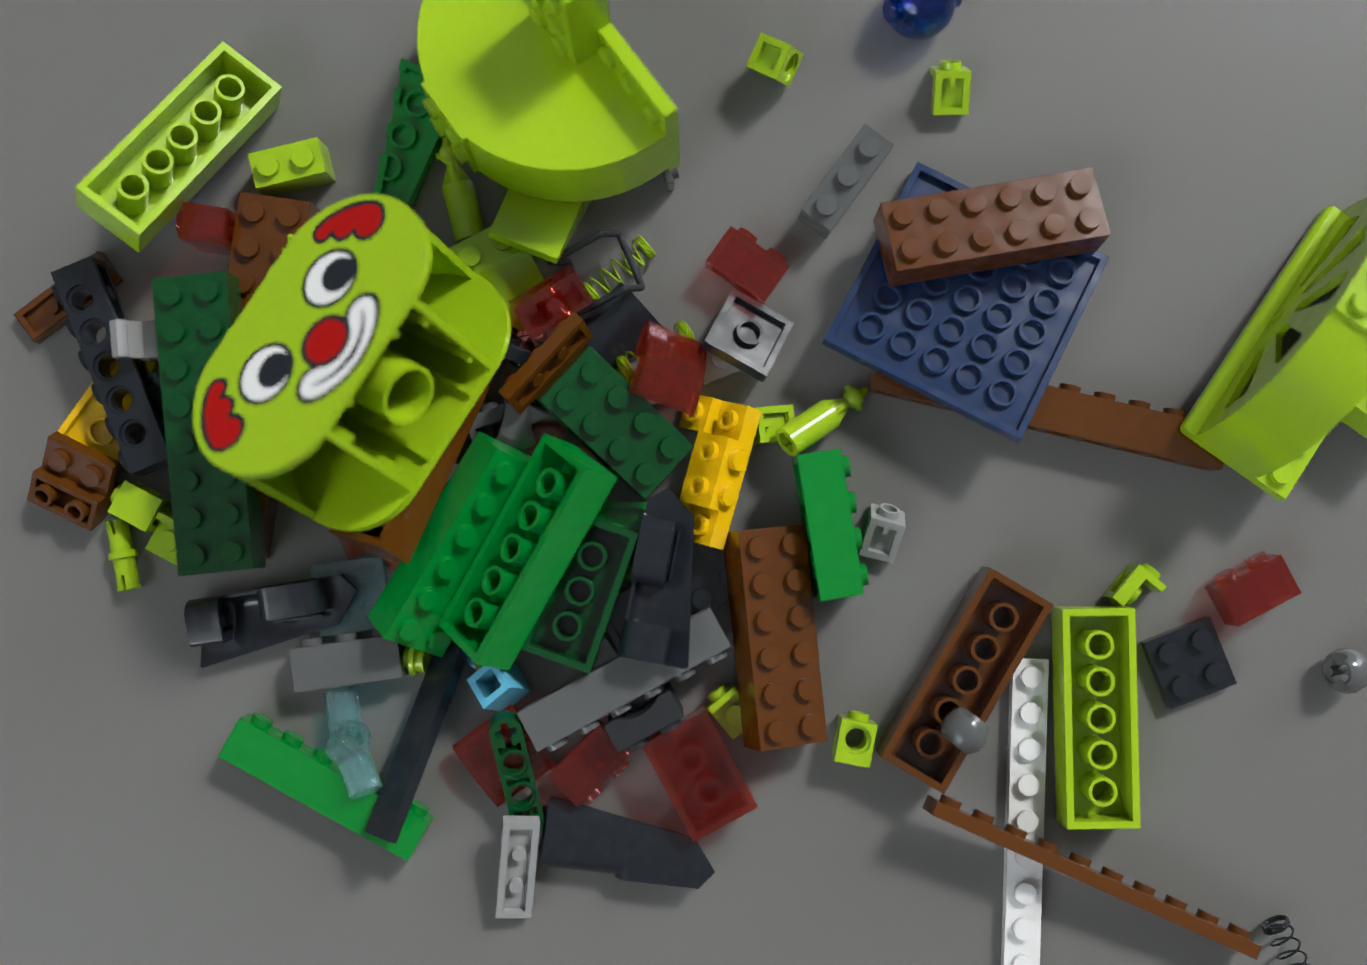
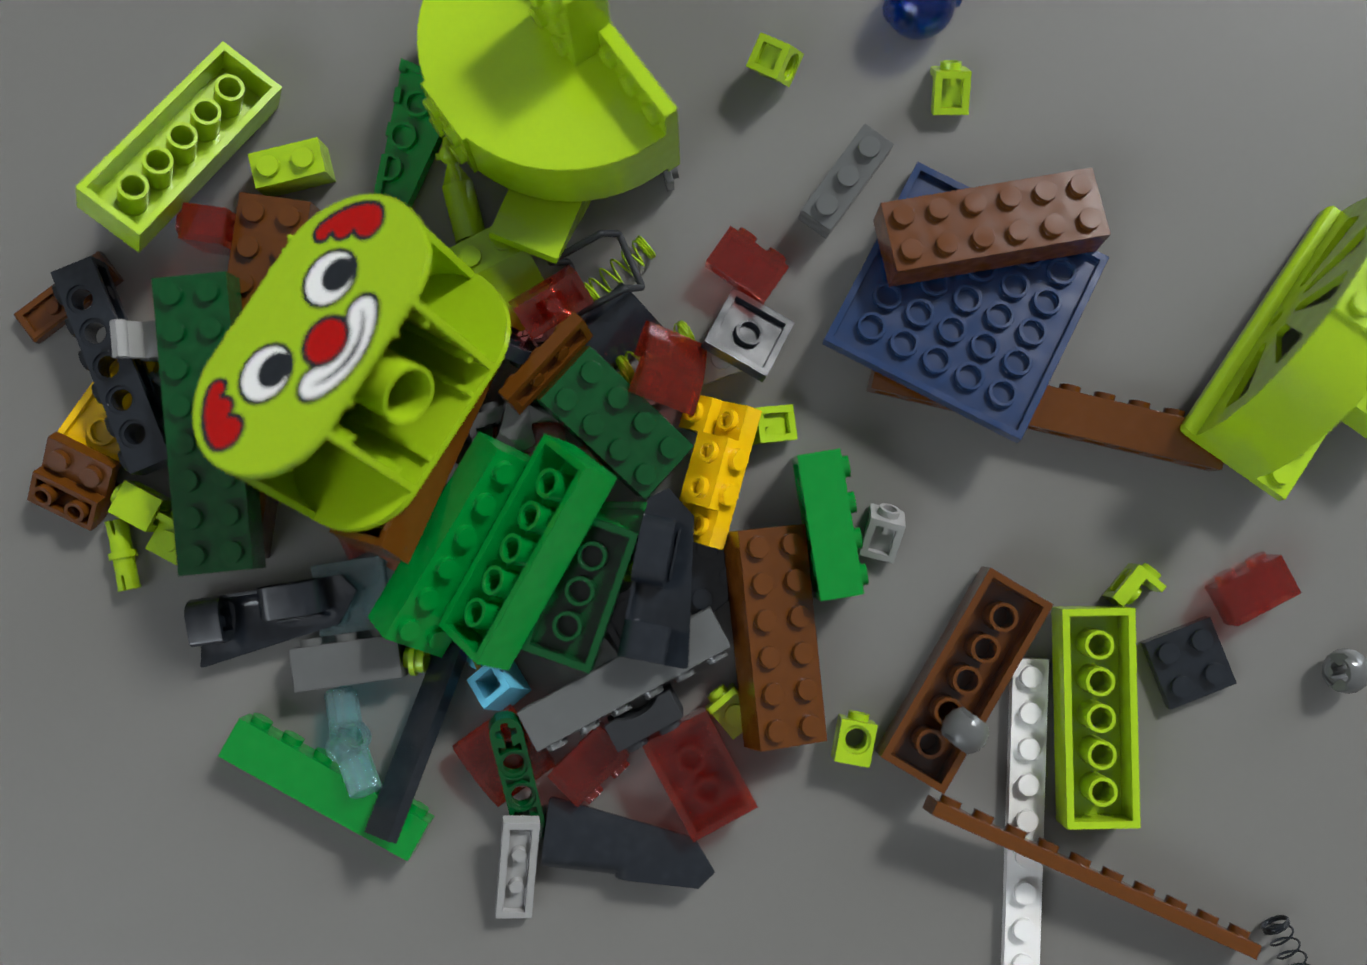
lime wheel [776,384,868,457] -> none

